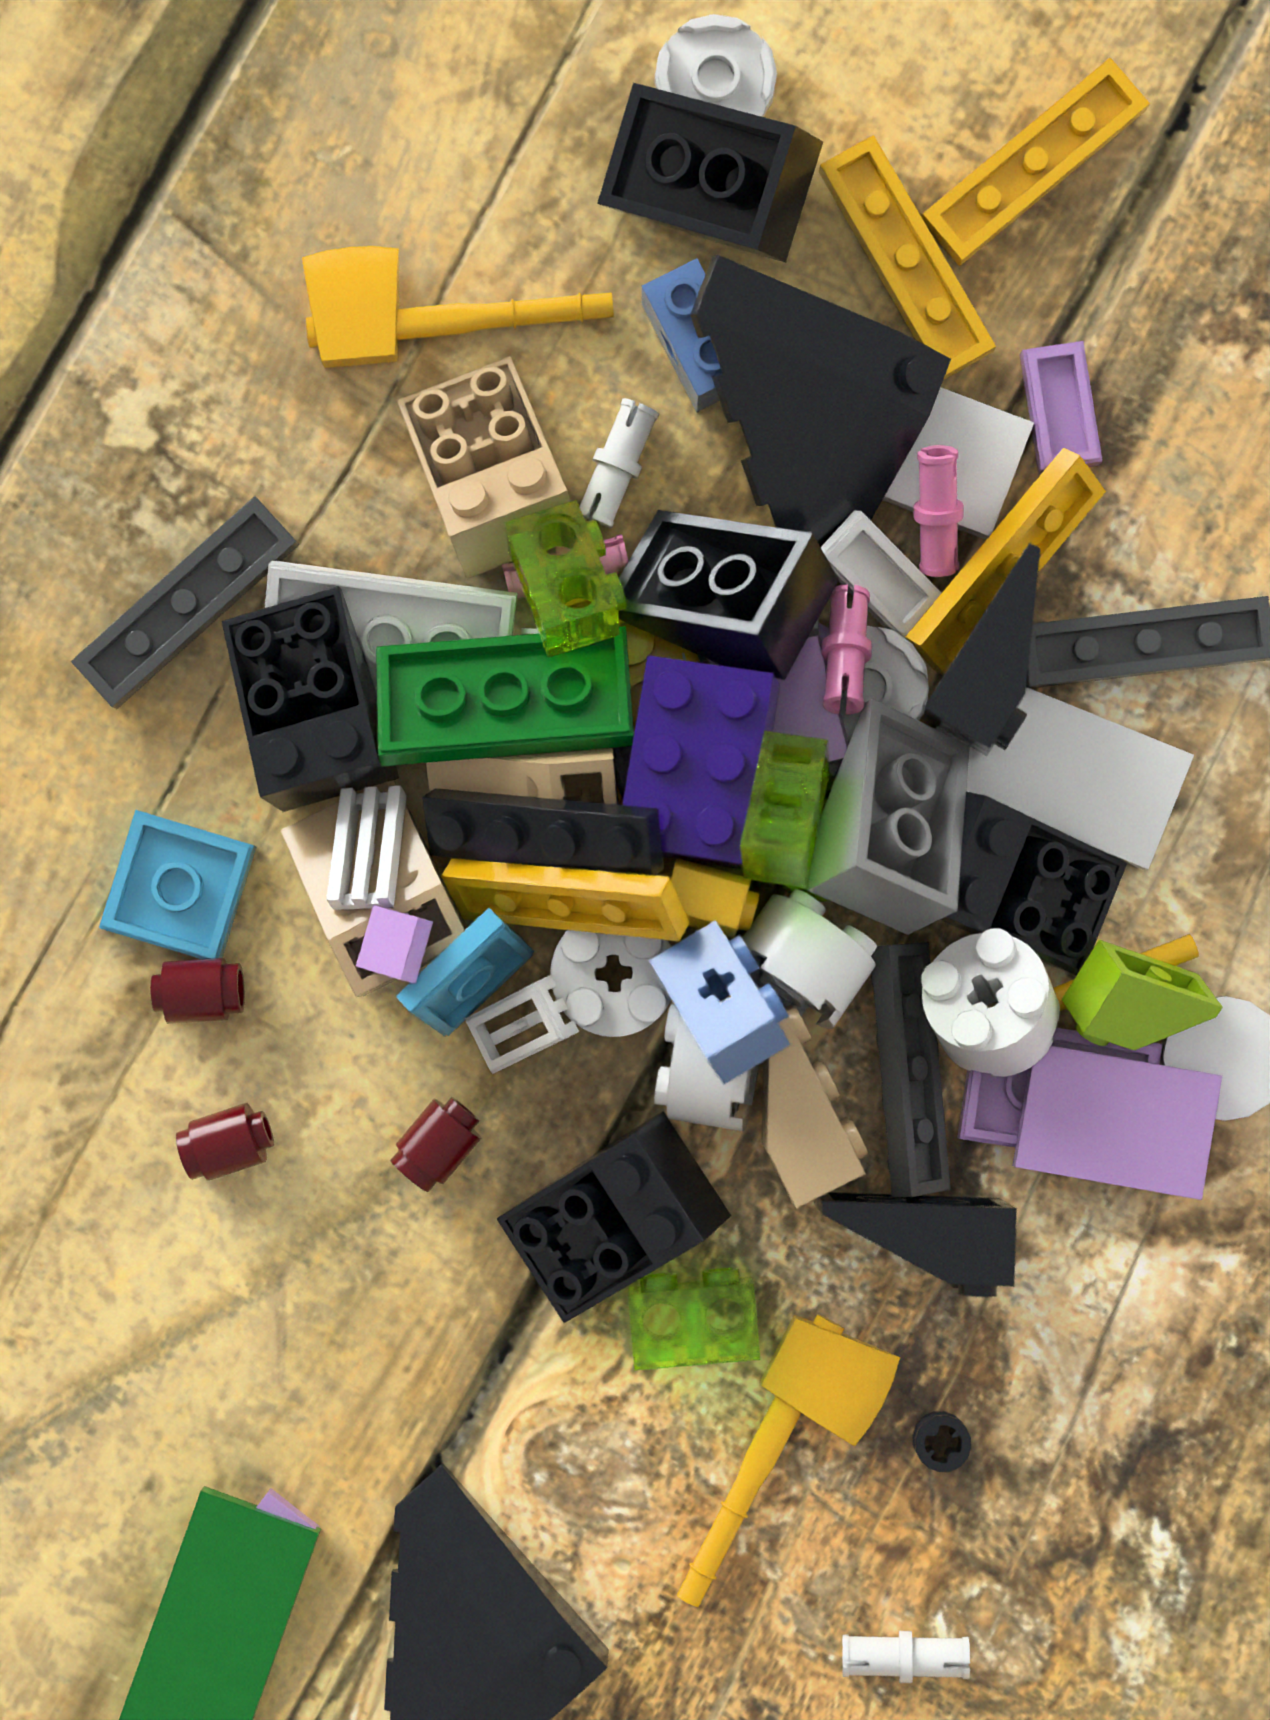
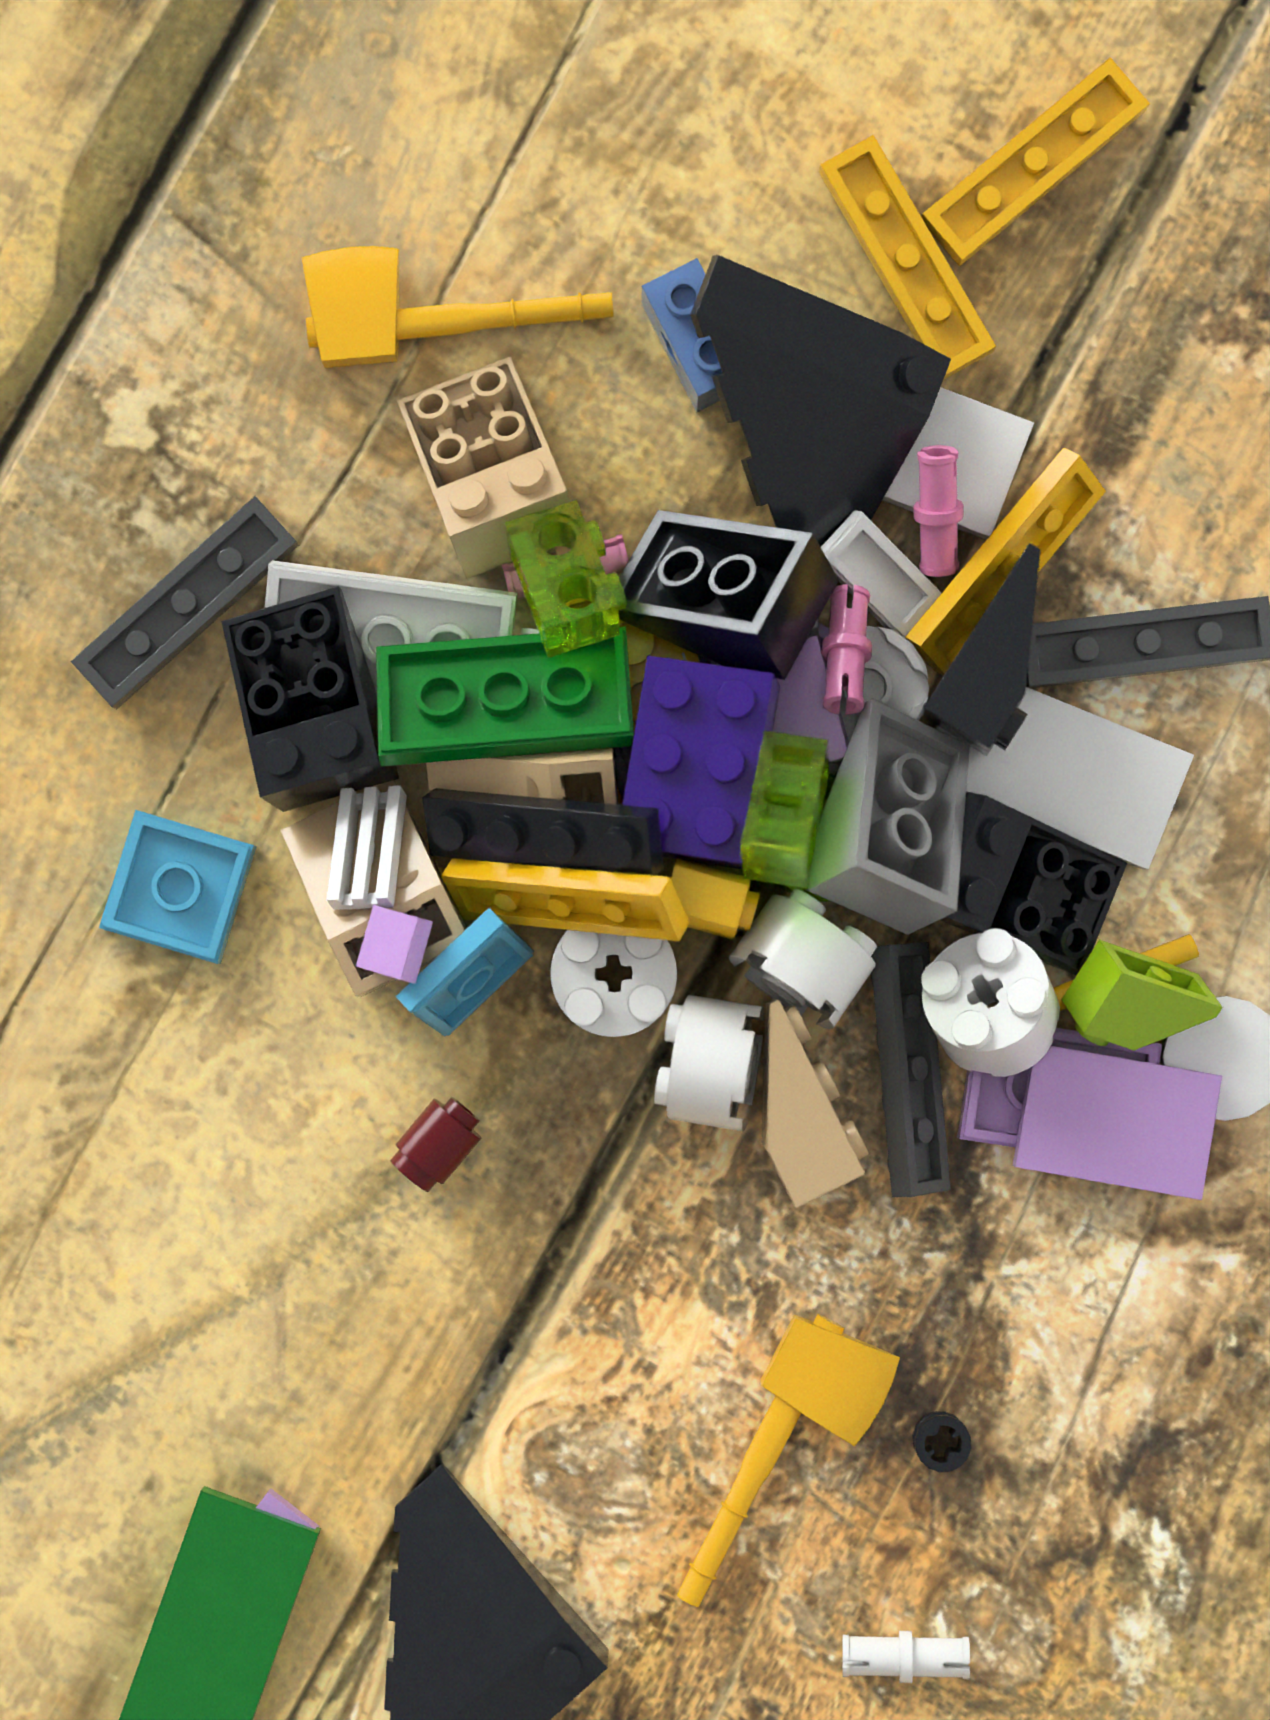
dark red brick [150,958,245,1024] -> none
dark red brick [176,1103,274,1181] -> none
white tile [465,975,579,1074] -> none
black slope [497,1111,731,1323] -> none
white pin [575,398,659,528] -> none
black slope [597,82,823,263] -> none
clear neon green brick [628,1268,761,1371] -> none
brick [649,920,791,1085] -> none
white tile [655,14,777,117] -> none
black slope [814,1192,1017,1297] -> none
lavender tile [1020,341,1102,474] -> none

